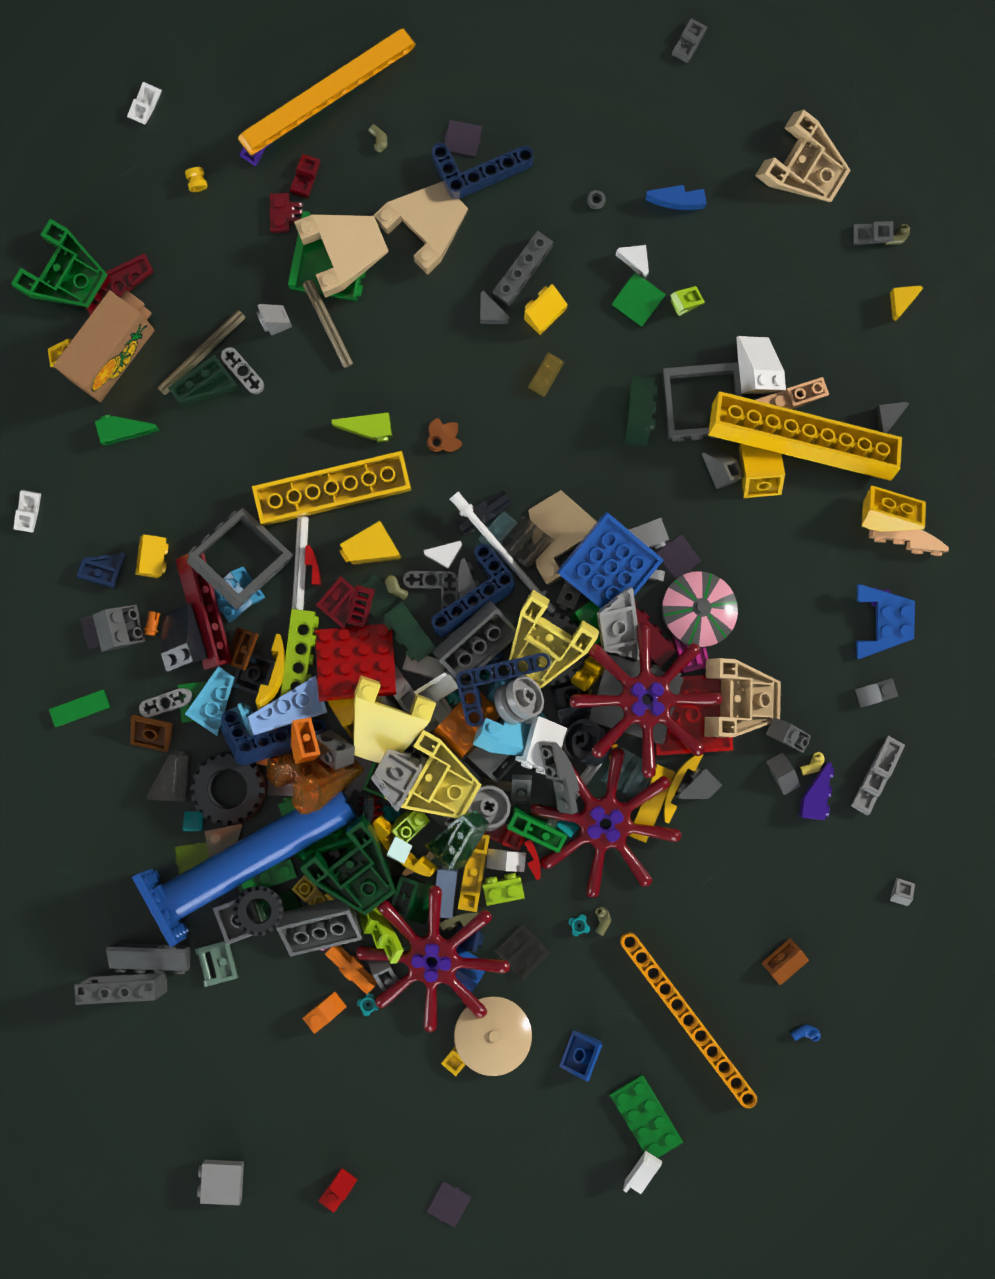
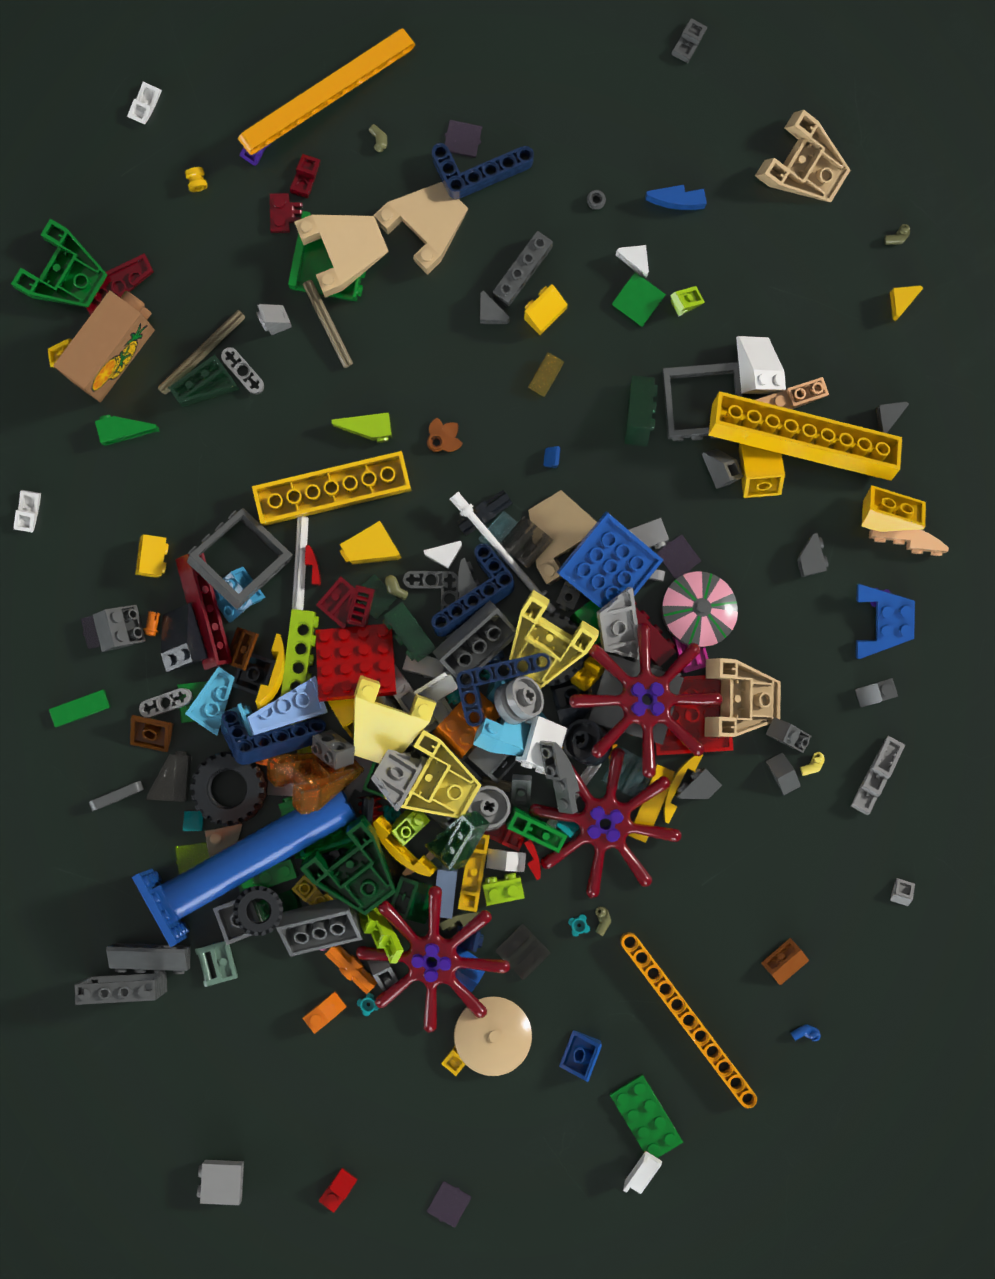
dark blue wing [76,552,126,589] -> none
orange slope [291,717,320,764] -> none
light aqua slope [386,837,412,864] -> none
dark purple slope [799,762,834,820] -> none
dark grey slope [853,221,894,245] -> none
none -> dark grey beam [89,781,144,811]
none -> blue slope [543,446,560,468]
none -> dark grey slope [797,533,828,577]

